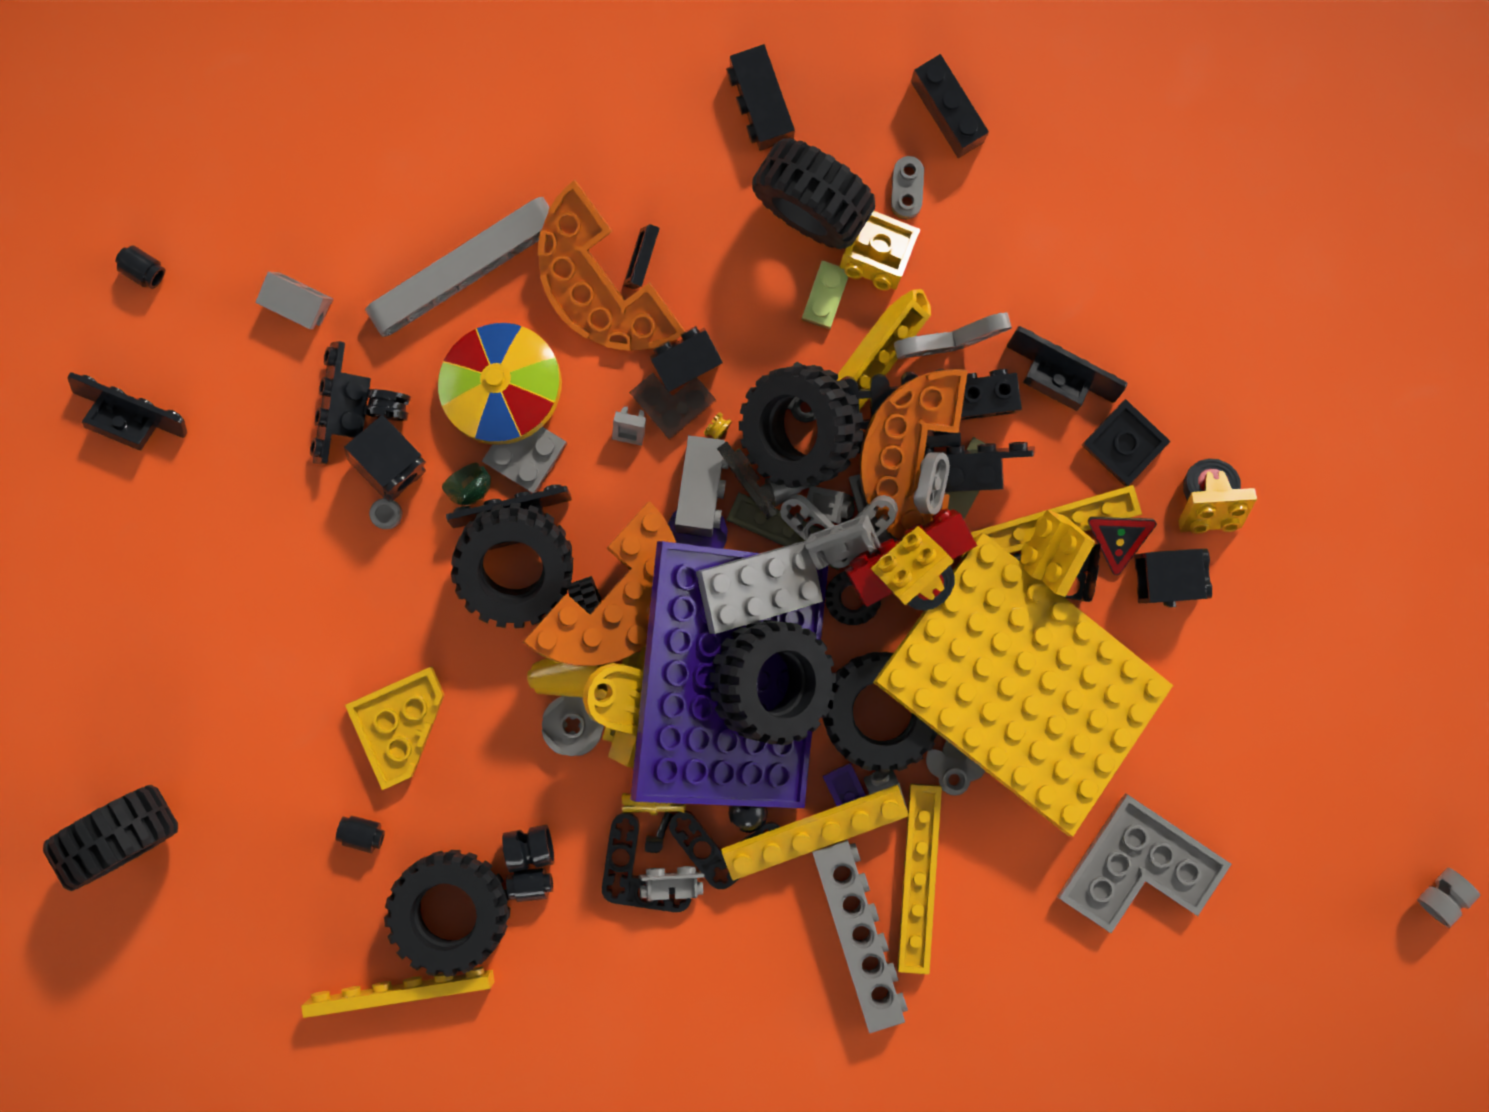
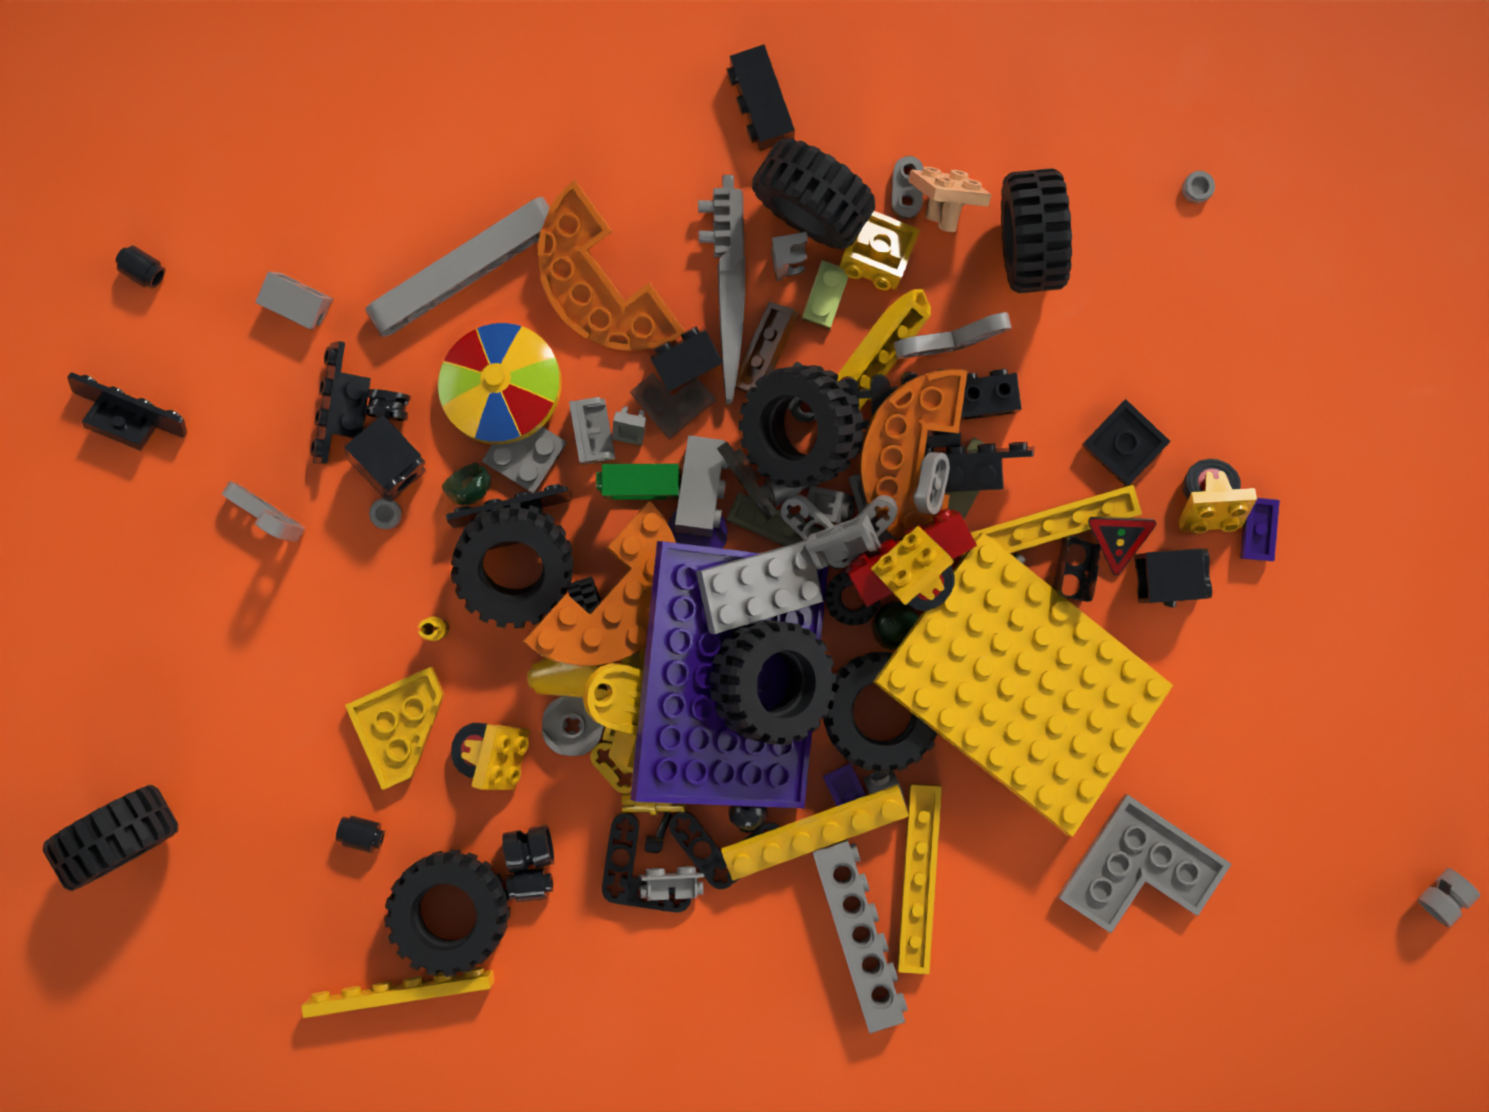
black tile [624,224,660,289] -> none
yellow bush [703,412,732,439] -> none
black brick [911,54,989,158] -> none
light grey plate [926,741,985,796] -> none
black bracket [1007,326,1128,411] -> none
yellow plate [1020,510,1095,597] -> none
none -> light grey beam [222,481,306,542]
none -> yellow pin [418,616,449,641]
none -> yellow plate [451,723,530,790]
none -> light grey hinge [569,397,616,465]
none -> yellow beam [591,741,634,794]
none -> green window [596,464,681,500]
none -> light grey piece [698,175,745,405]
none -> reddish brown plate [735,301,799,392]
none -> light grey hinge [771,232,808,281]
none -> hair [871,601,919,651]
none -> light nougat plate [908,167,992,232]
none -> black tyre [1001,168,1072,293]
none -> light grey tile [1182,171,1215,204]
none -> dark purple plate [1240,498,1280,562]

